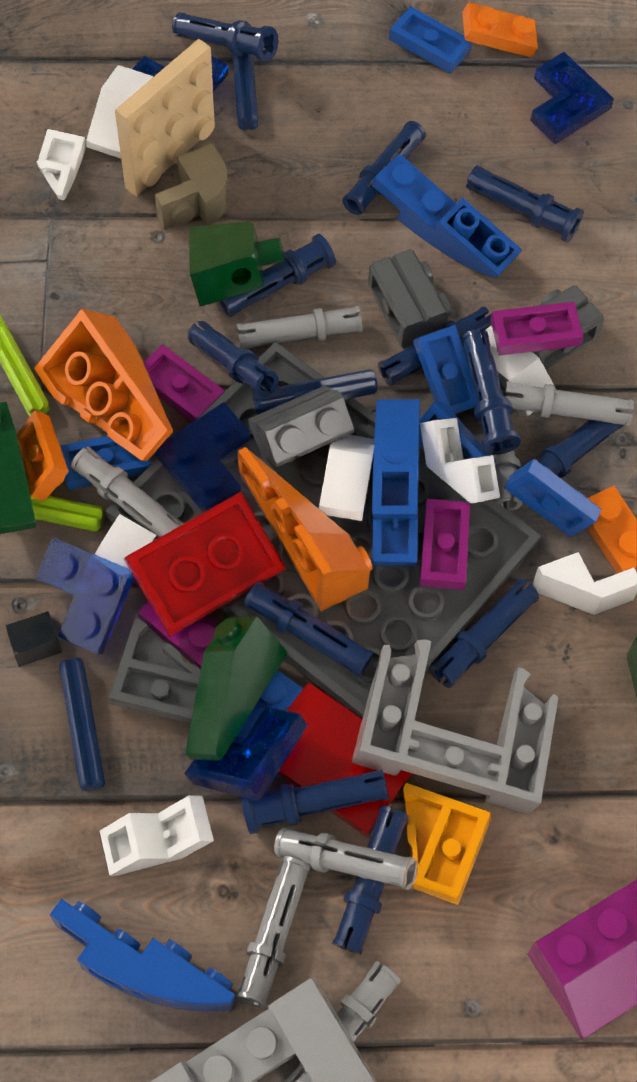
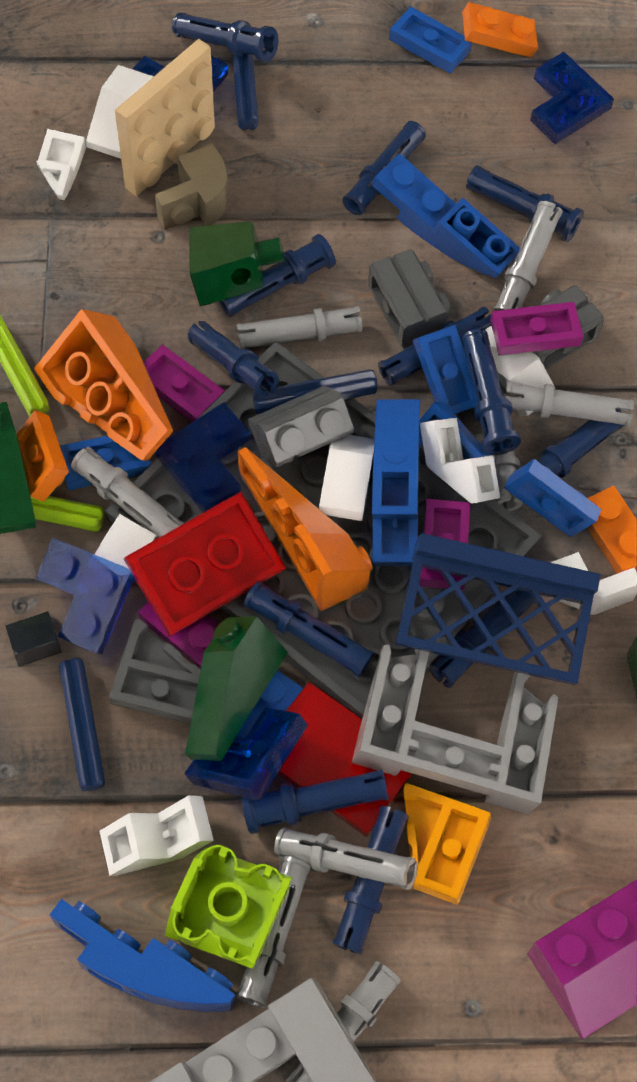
none -> lime slope [164,845,293,969]
none -> dark blue fence [395,533,601,685]
none -> light grey pin [493,201,563,311]

